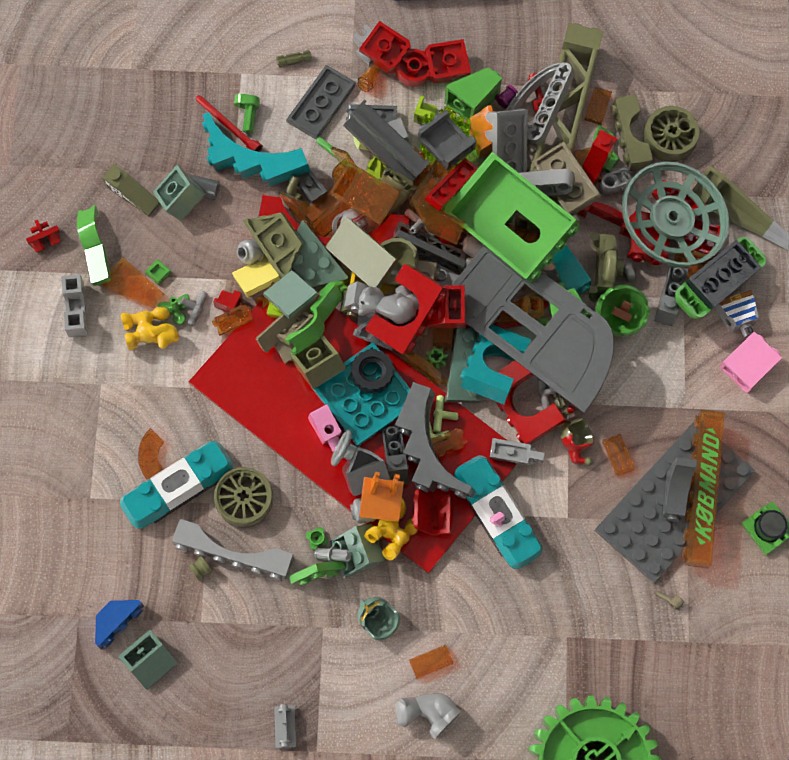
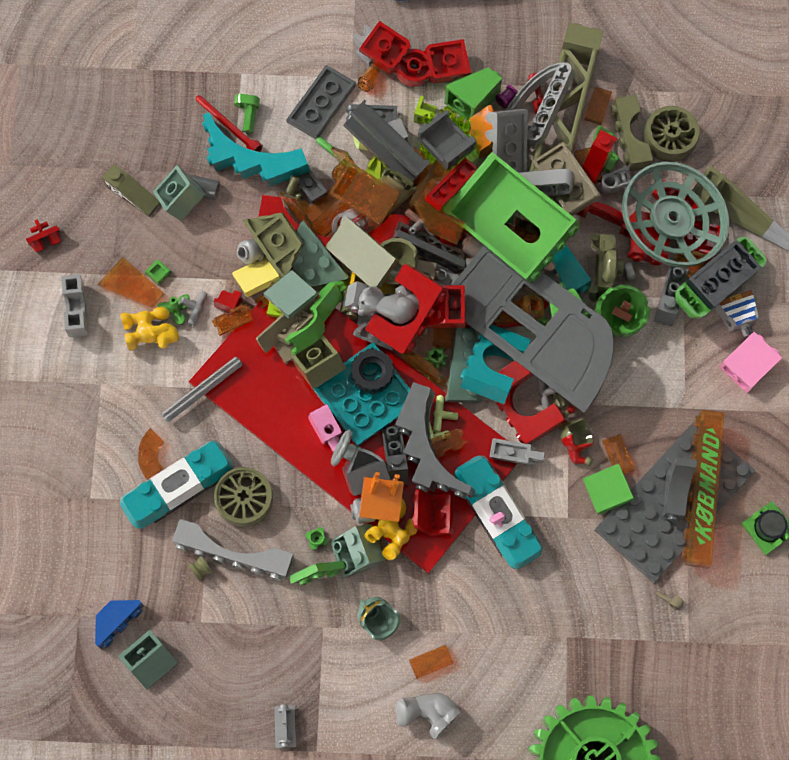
bright green piece [77,205,111,286] -> none
olive axle [276,50,312,67] -> none
light grey axle [315,547,352,562] -> none
none -> light grey axle [162,357,242,422]
none -> bright green tile [583,464,634,515]

